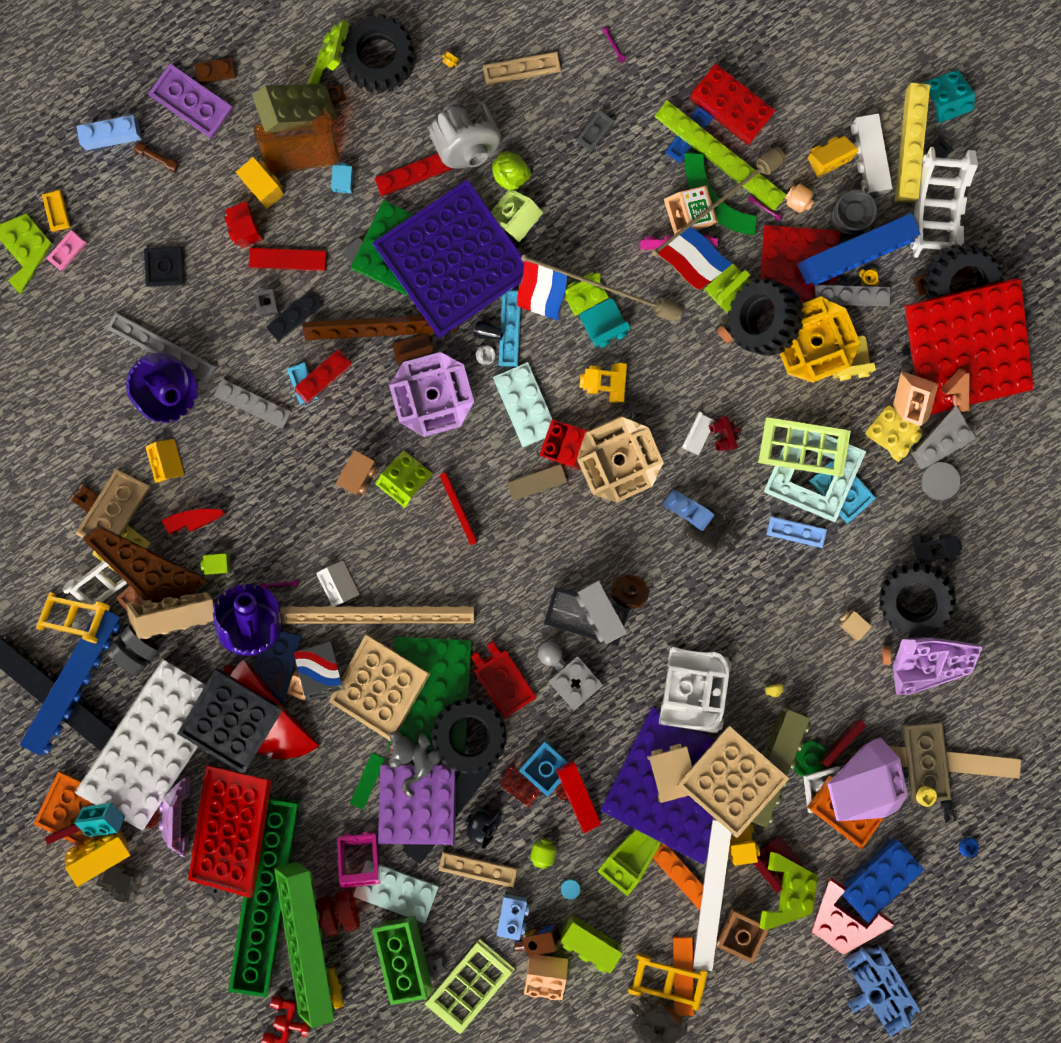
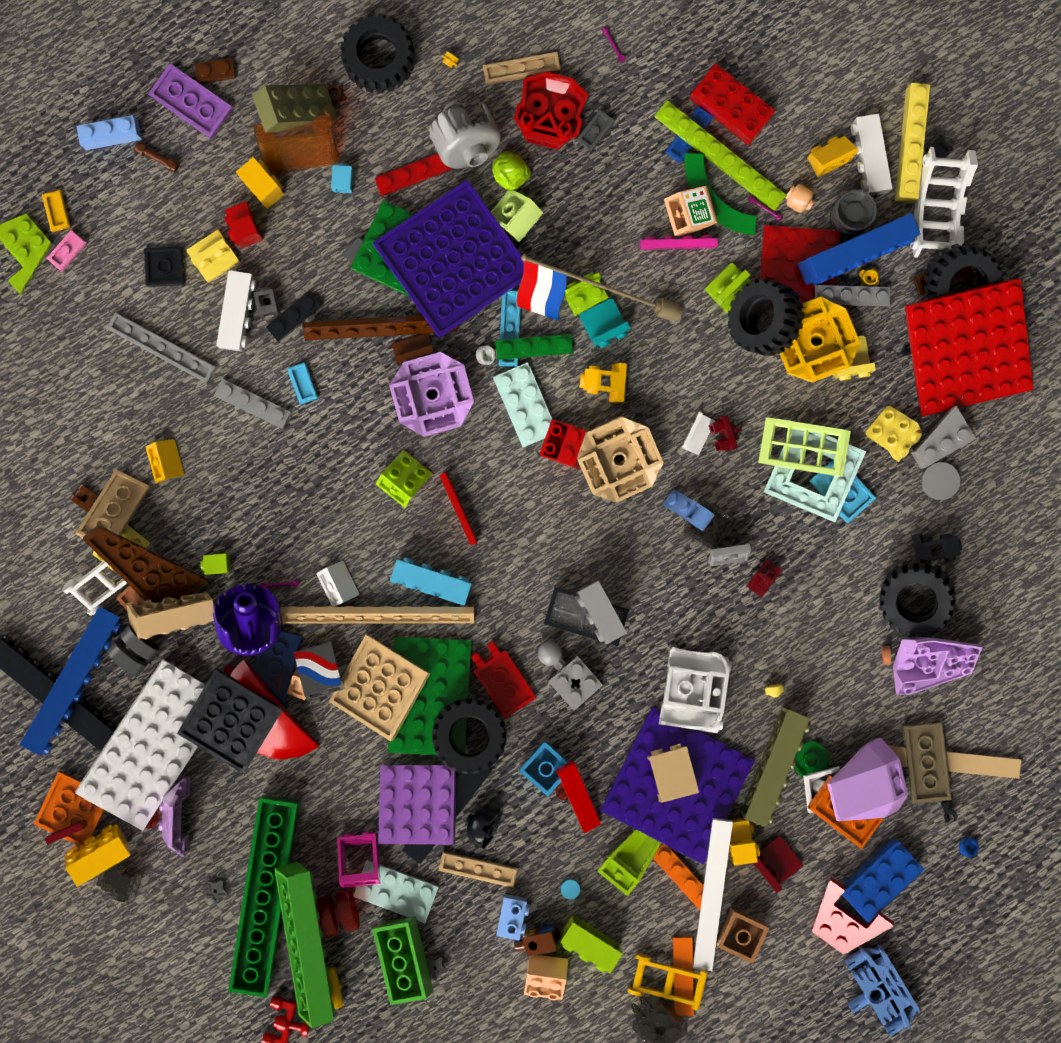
yellow piece [36,592,110,643] -> none
teal brick [74,803,125,837] -> none
dark purple piece [126,353,198,423] -> none
red slope [162,509,227,534] -> none
red plate [188,765,272,898] -> none
red tile [249,248,327,271] -> none
red brick [294,349,351,405] -> none
lime wing [307,20,350,84] -> none
medium nougat brick [336,450,379,497] -> none
green piece [350,753,385,810] -> none
dark grey animal [389,731,440,798] -> none
yellowish green piece [425,939,515,1034] -> none
black cone [474,320,504,340] -> none
clear red hinge [498,765,541,808] -> none
dark tan tile [507,464,567,501] -> none
lime head [530,838,557,869] -> none
reddish brown tile [611,574,650,609] -> none
flag [651,147,785,290] -> none
tan plate [677,726,789,838] -> none
nougat tile [716,325,734,344] -> none
lime wing [760,852,818,930] -> none
light blue tile [766,516,827,548] -> none
dark red tile [817,720,866,767] -> none
tan brick [838,610,872,641] -> none
light nougat slope [893,371,938,426] -> none
light yellow tile [916,786,937,807] -> none
teal bracket [924,70,975,123] -> none
nougat slope [941,369,969,412] -> none
none -> light yellow bracket [186,230,240,283]
none -> white brick [216,270,257,352]
none -> medium azure wedge [389,557,472,606]
none -> green plate [495,334,573,360]
none -> red brick [514,72,589,150]
none -> light grey tile [709,544,751,566]
none -> dark red hips [746,559,782,598]

